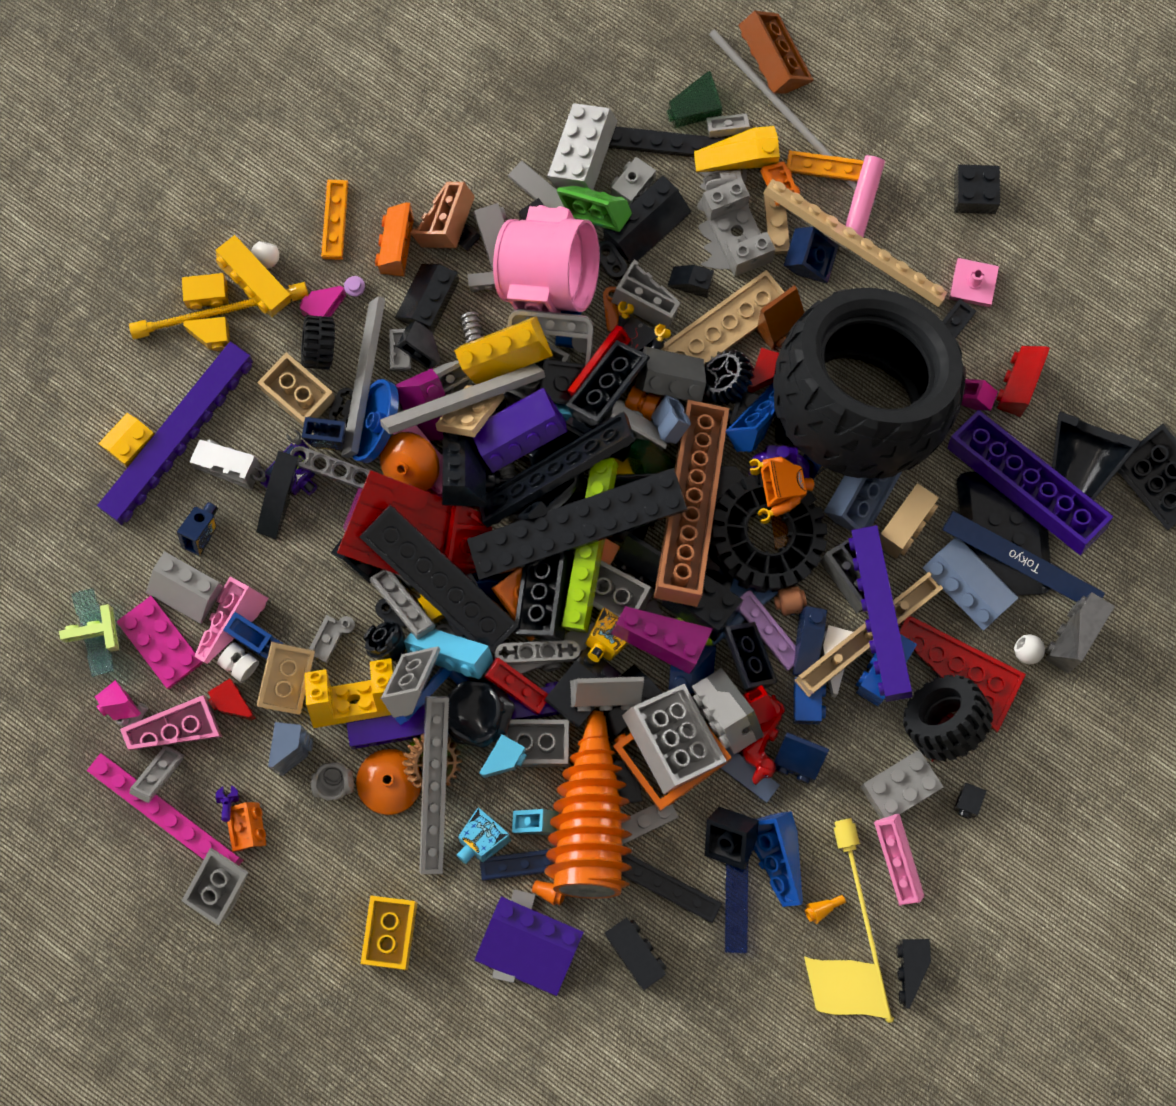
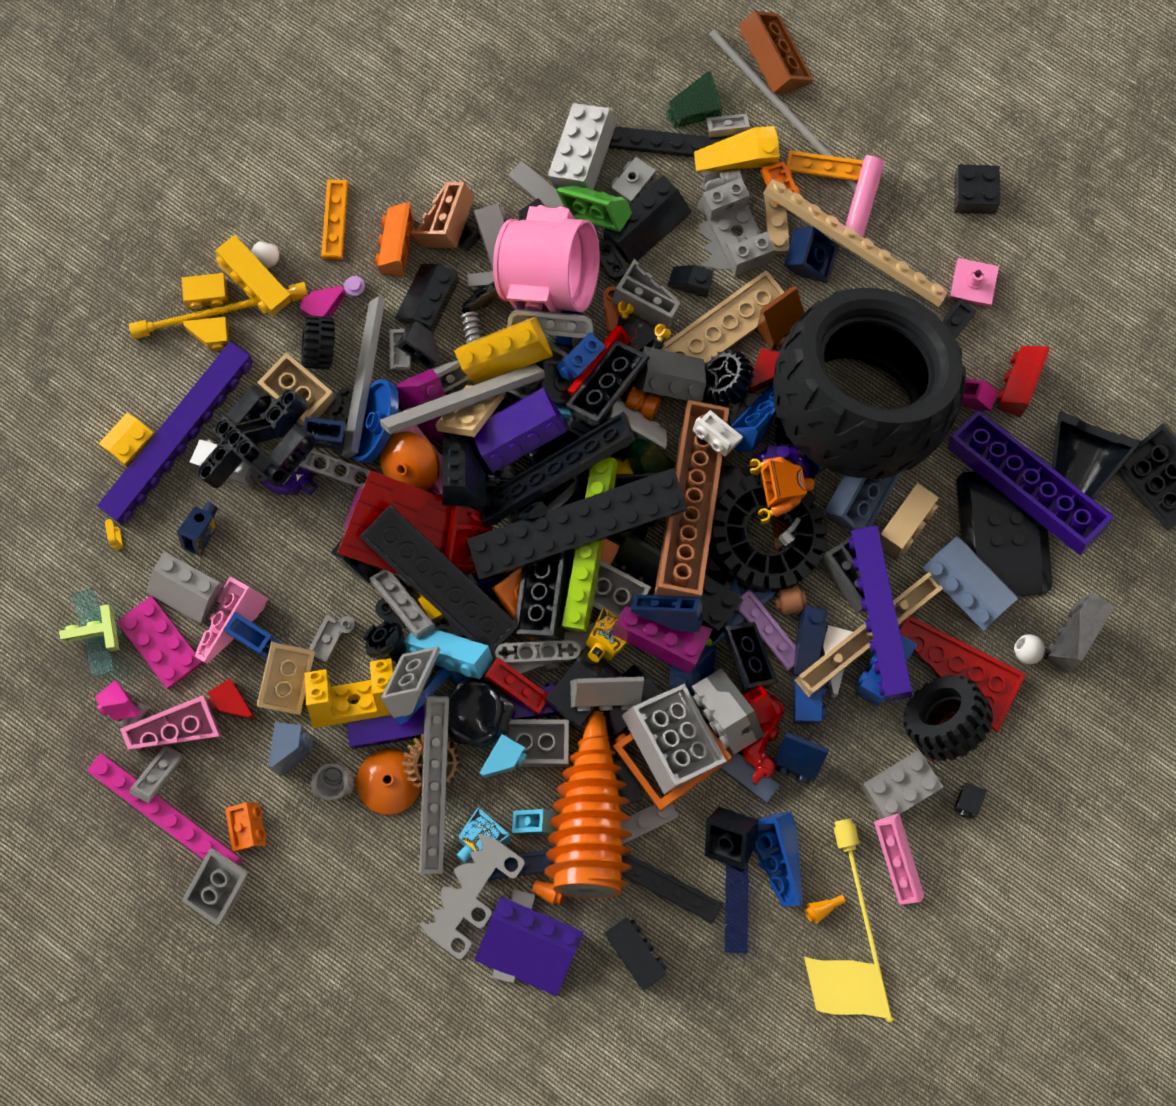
dark purple bar [215,785,239,822] -> none
white wheel [217,642,259,683] -> none
black slope [256,451,300,539] -> none
yellow brick [360,896,417,971] -> none
sand blue brick [652,395,691,444] -> none
black slope [896,939,931,1009] -> none
dark blue tile [942,511,1105,603] -> none
none -> yellow piece [105,519,123,551]
none -> black piece [197,386,316,488]
none -> light grey piece [419,833,525,959]
none -> black hinge [462,281,499,313]
none -> blue bracket [556,333,605,381]
none -> dark blue slope [631,594,703,632]
none -> white bracket [693,410,743,456]
none -> light grey hand [779,517,801,546]

